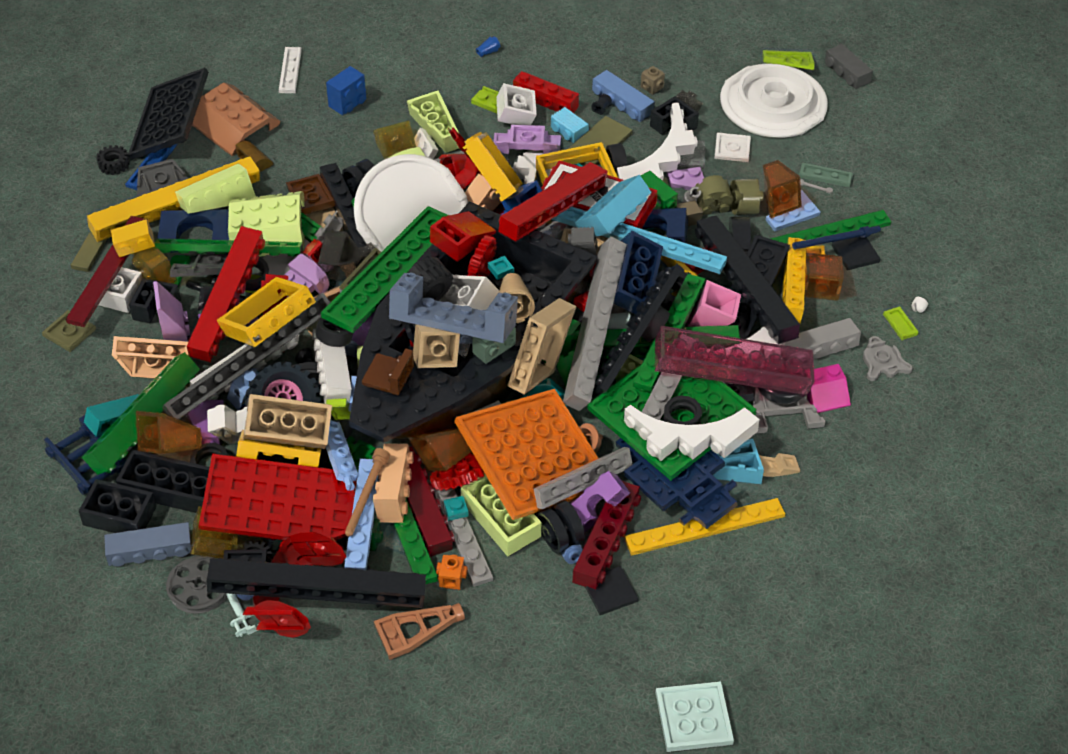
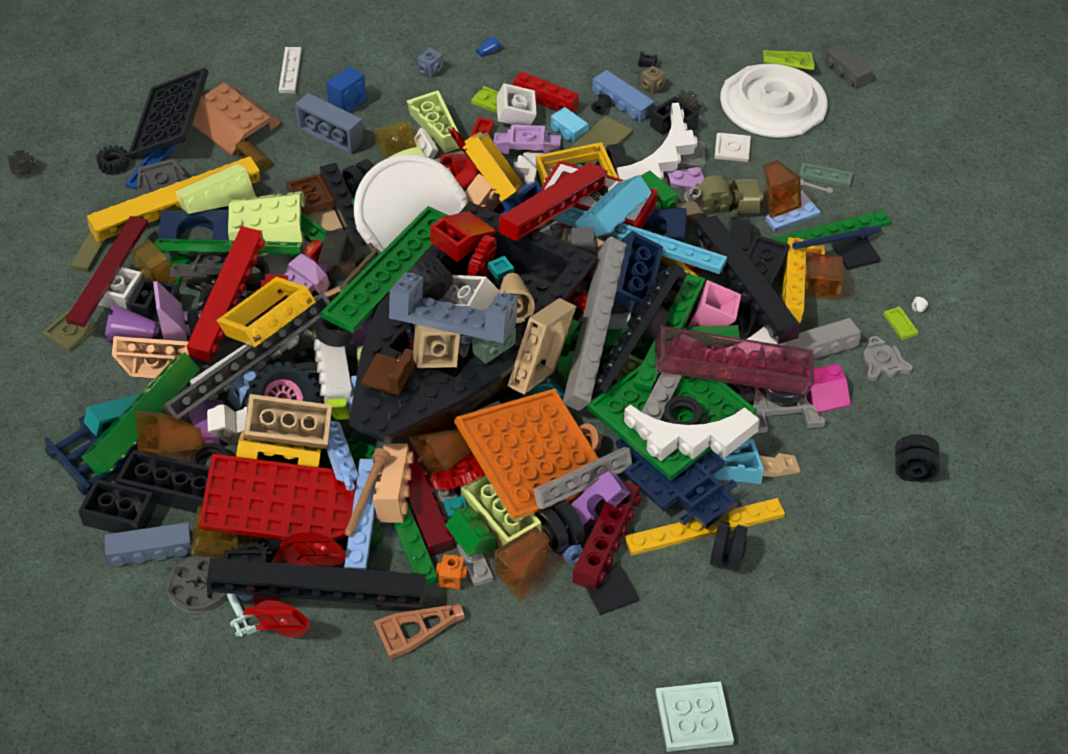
yellow brick [111,219,155,258] -> none
light grey hinge [315,210,344,247] -> none
none -> clear smoke brick [7,150,36,176]
none -> medium lavender cone [105,304,159,342]
none -> sand blue brick [295,93,364,155]
none -> sand blue brick [417,48,443,77]
none -> green slope [445,506,498,557]
none -> red plate [469,117,494,138]
none -> clear orange slope [495,526,549,602]
none -> black bush [638,52,658,67]
none -> black wheel [710,520,748,571]
none -> black wheel [895,434,940,483]

